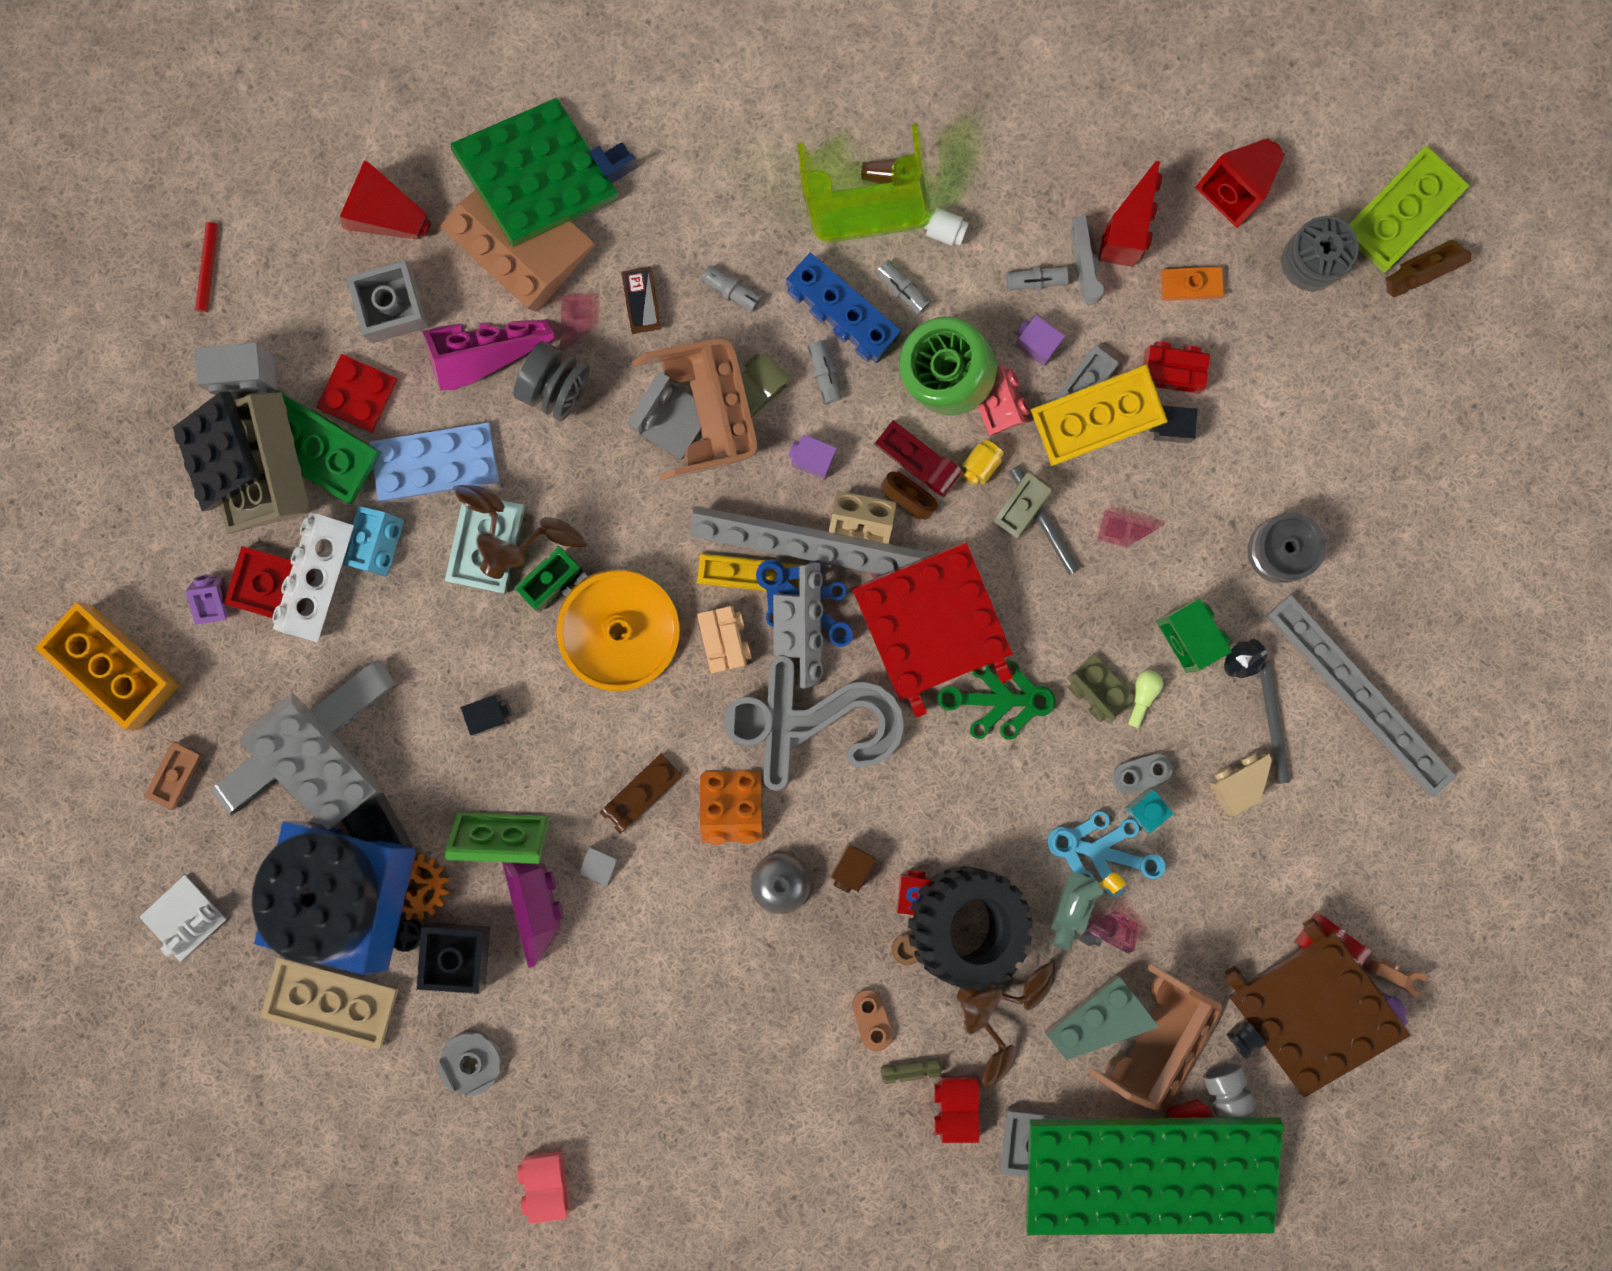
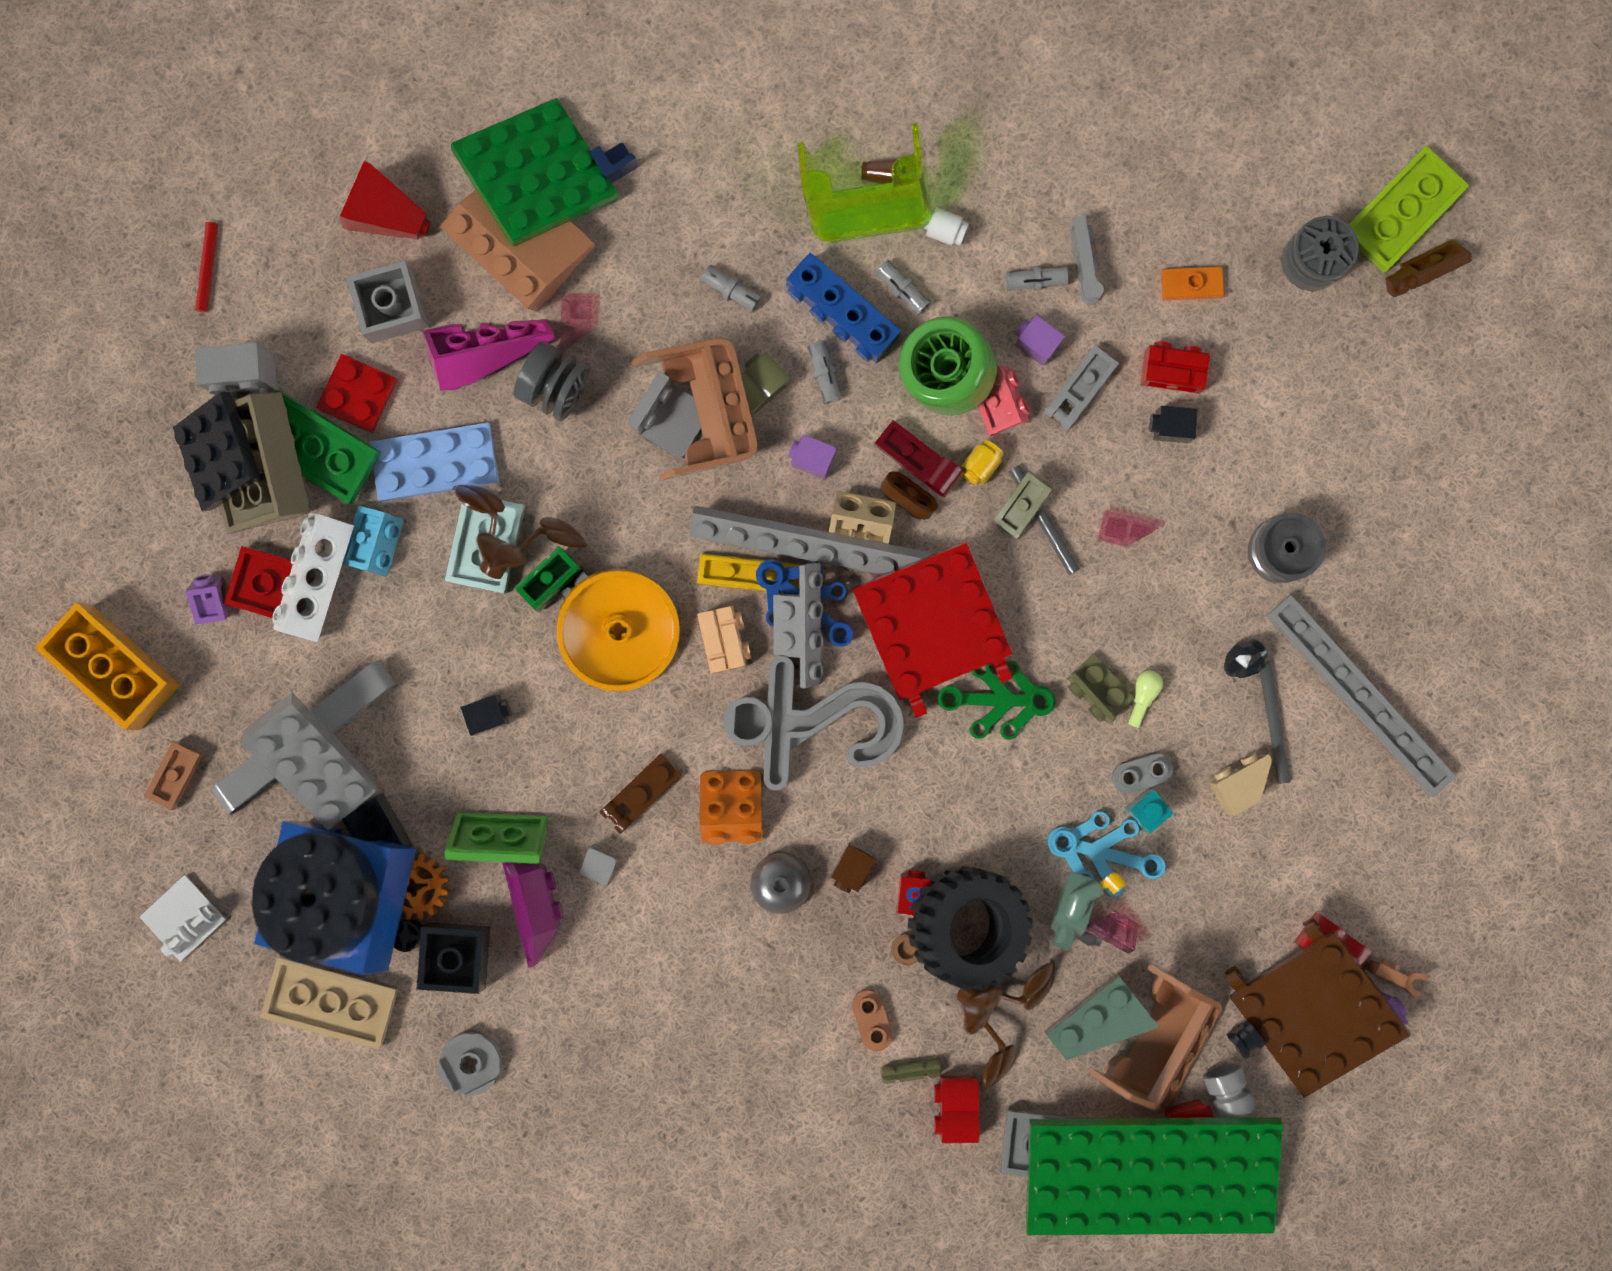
coral brick [517,1151,570,1224] -> none
slope [621,267,661,334] -> none
yellow tile [1030,364,1168,466] -> none
red slope [1098,161,1163,267] -> none
green brick [1156,598,1232,673] -> none
red slope [1195,138,1285,228] -> none

